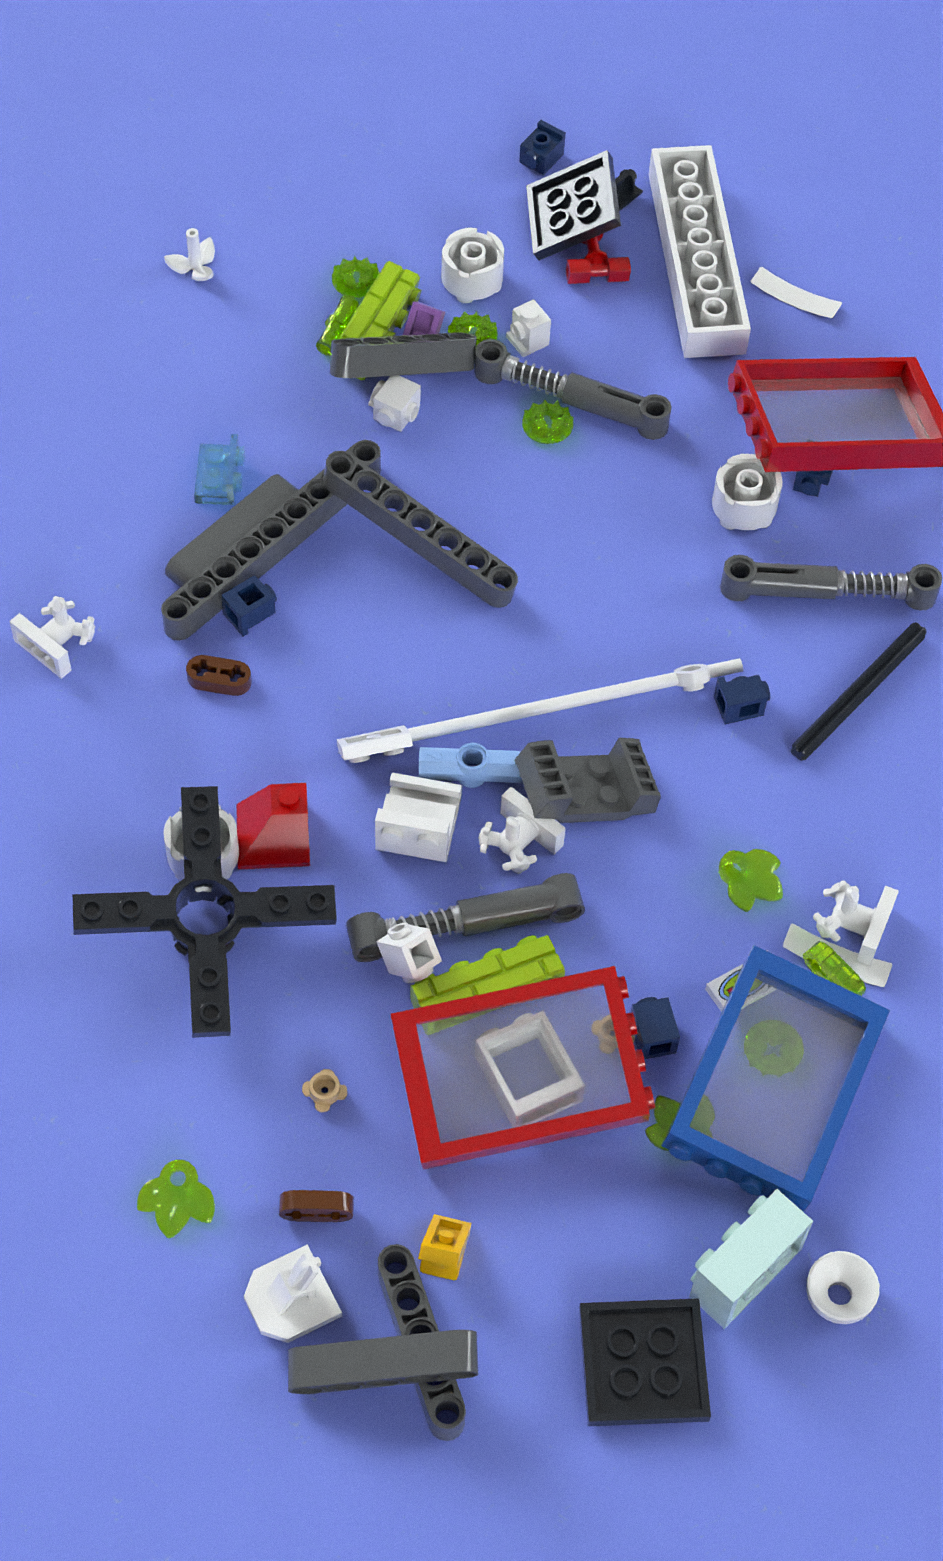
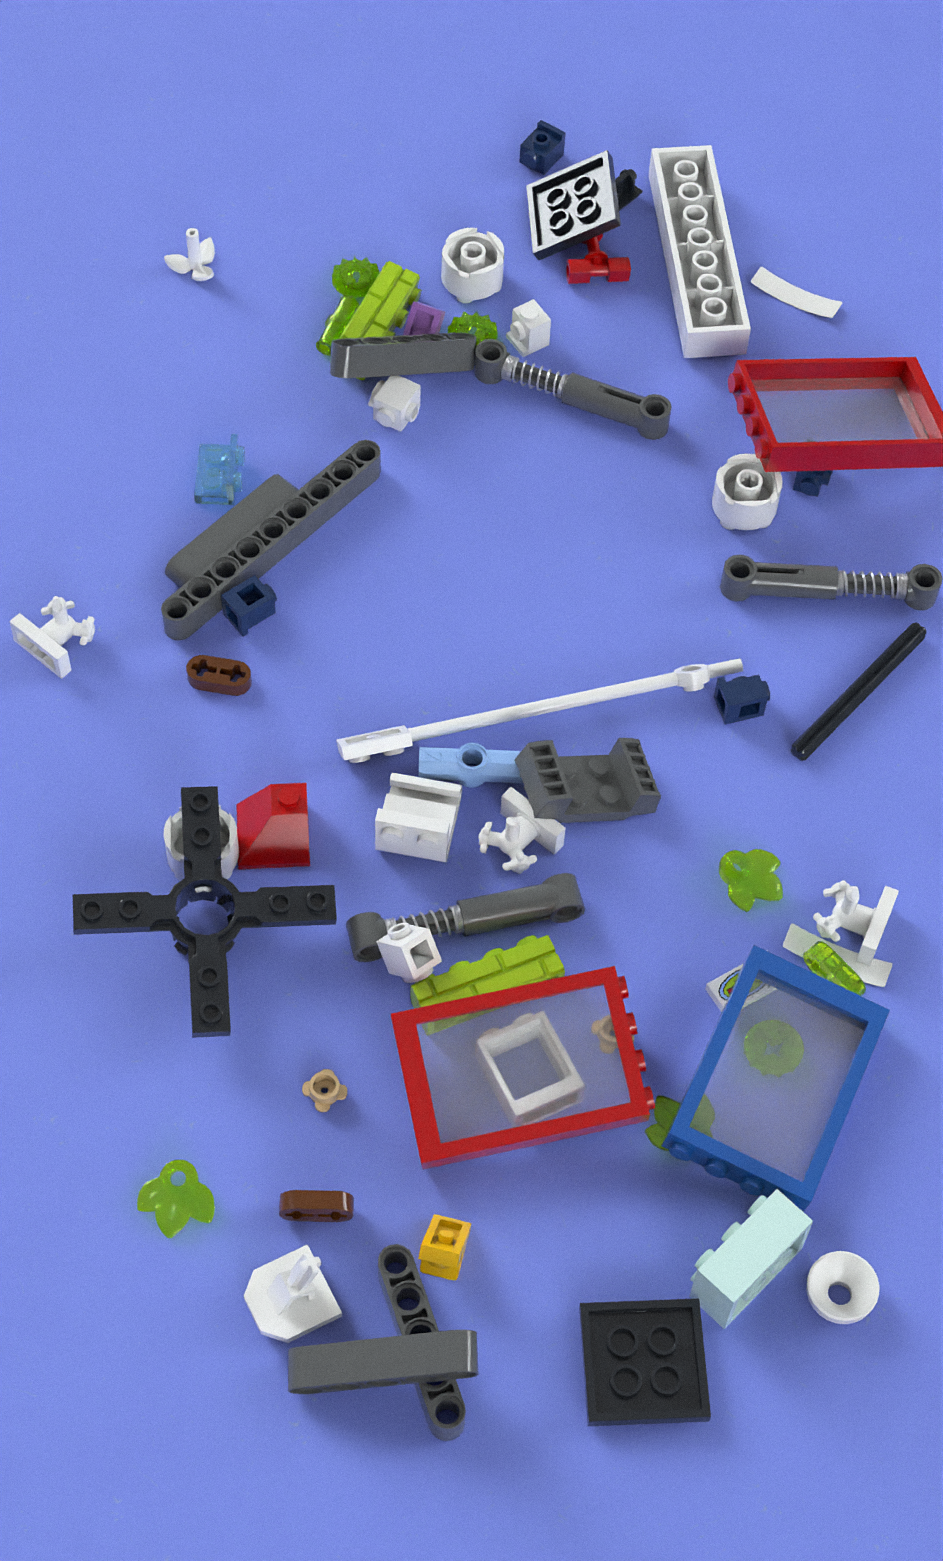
dark grey beam [323,451,518,608] -> none
clear neon green gear [522,399,574,444] -> none
dark blue brick [631,997,680,1059] -> none

